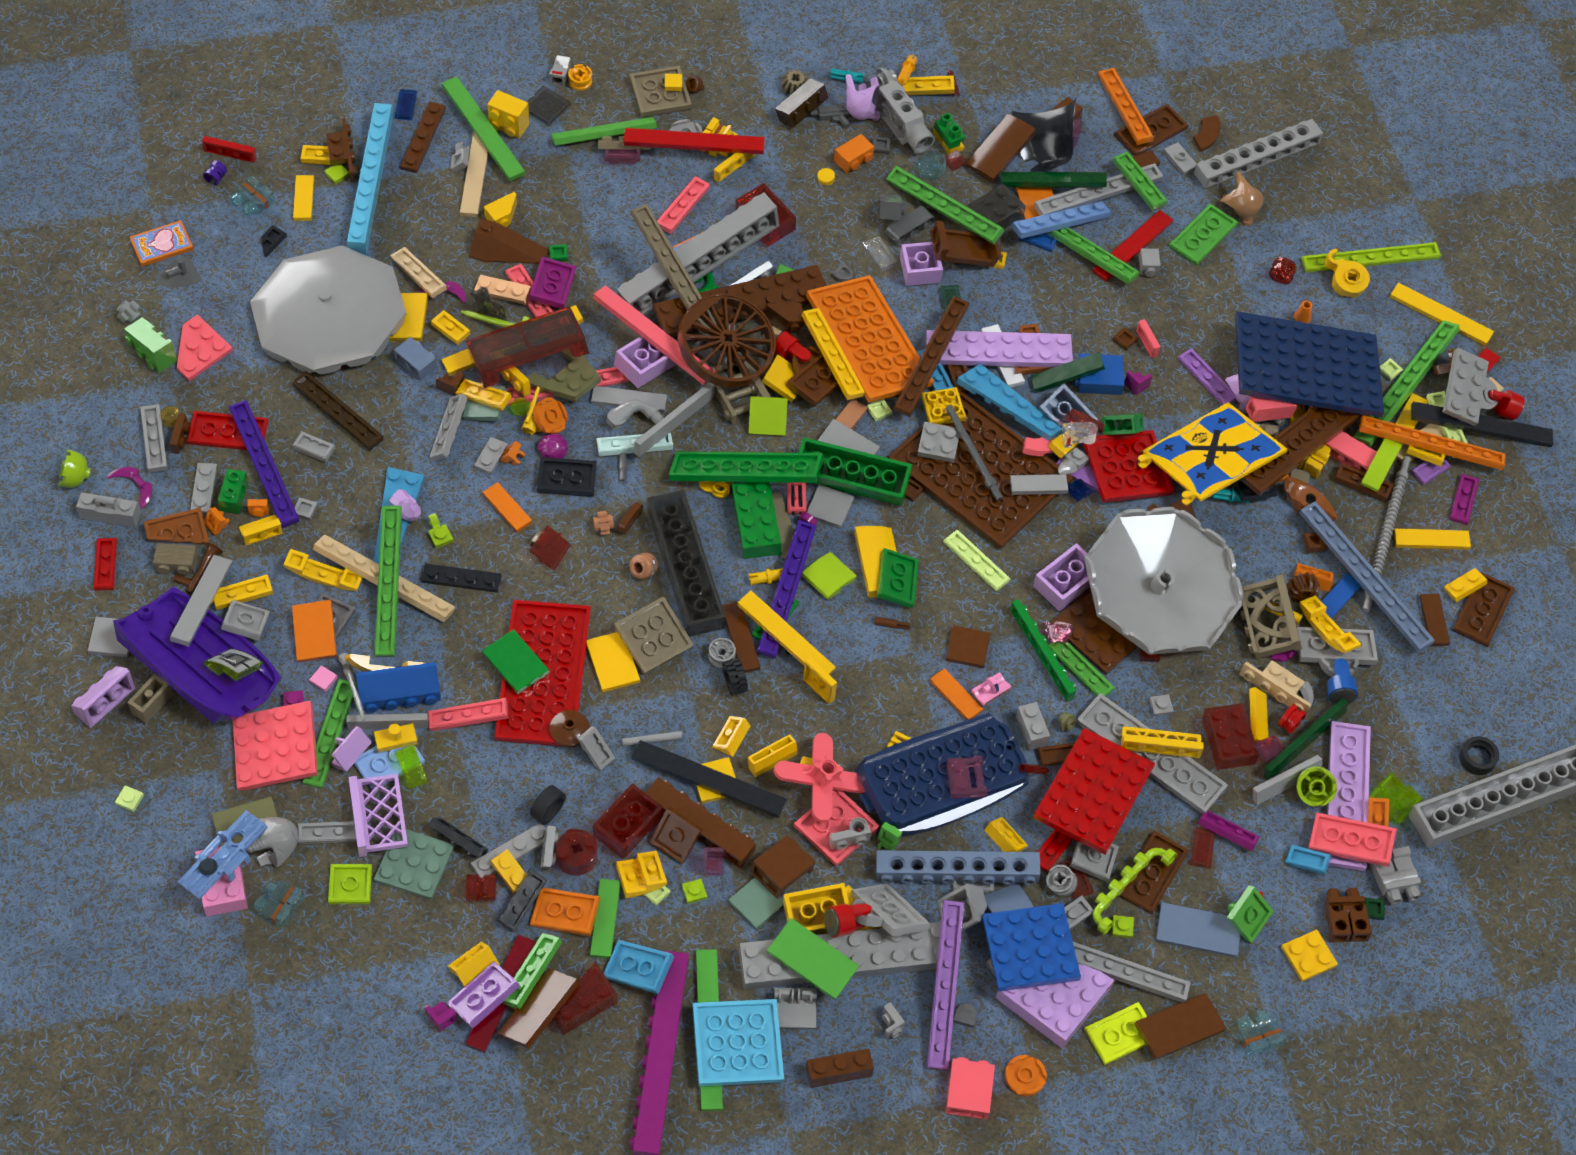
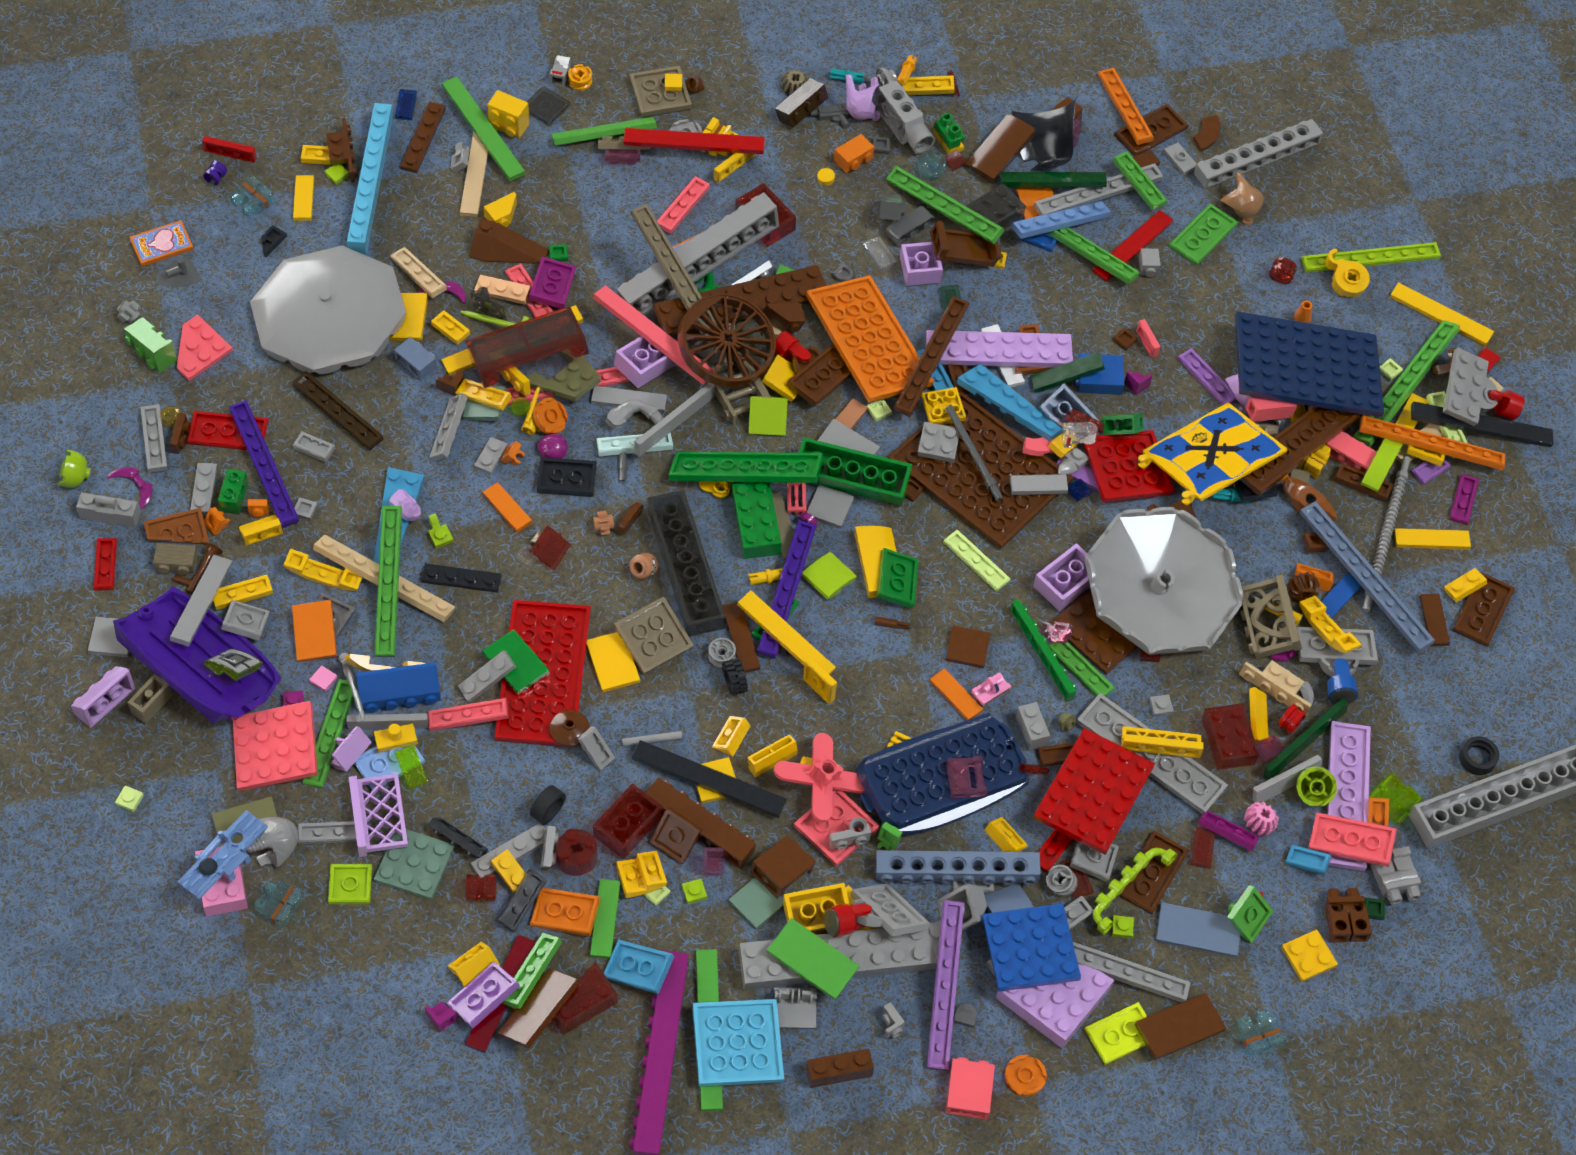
yellow plate [801,308,865,400] -> none
none -> light grey plate [458,650,516,702]
none -> bright pink gear [1243,801,1279,836]

